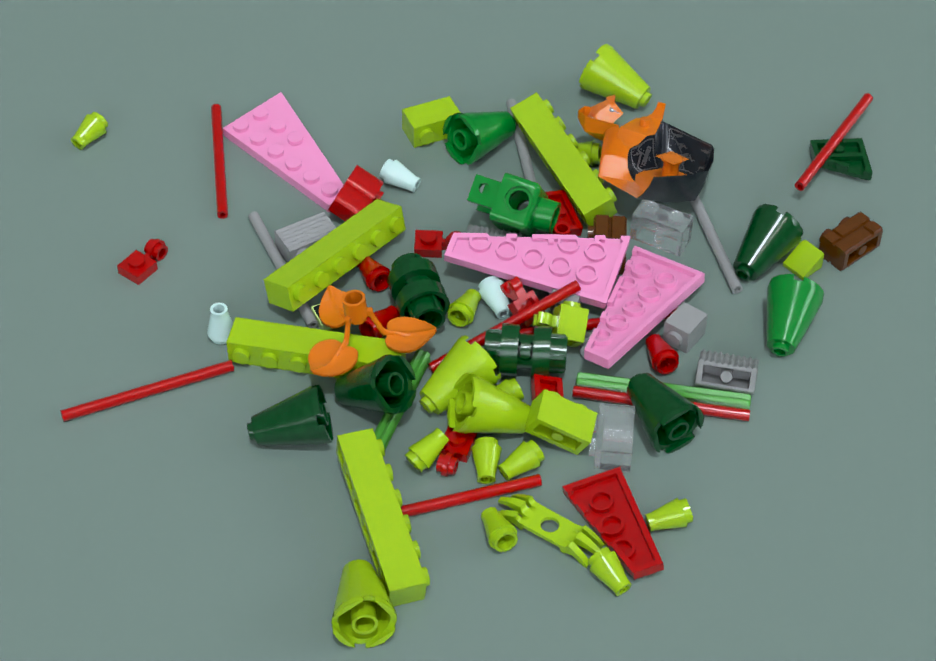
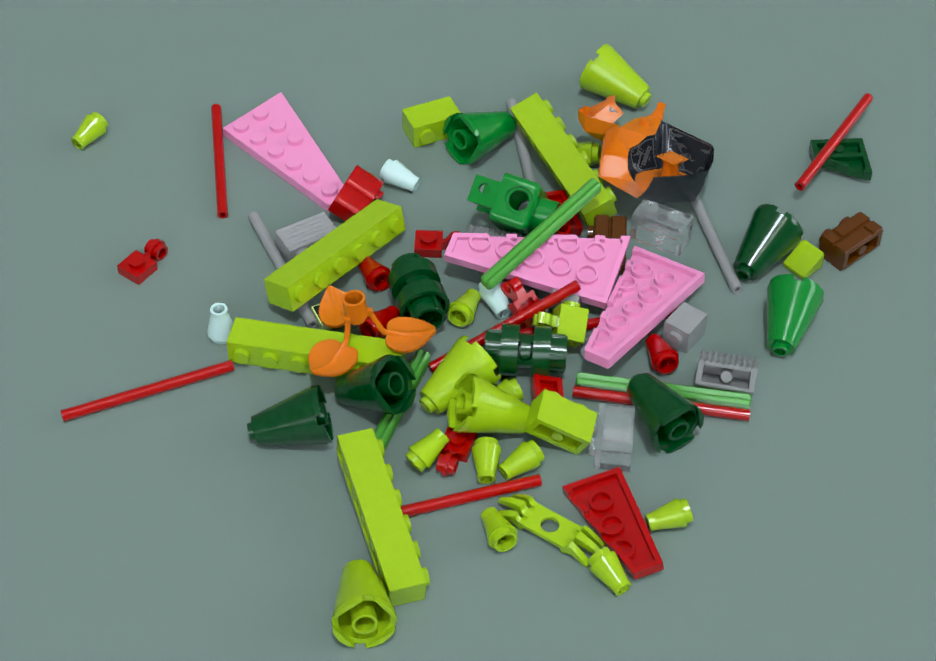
none -> bright green axle [481,178,602,290]

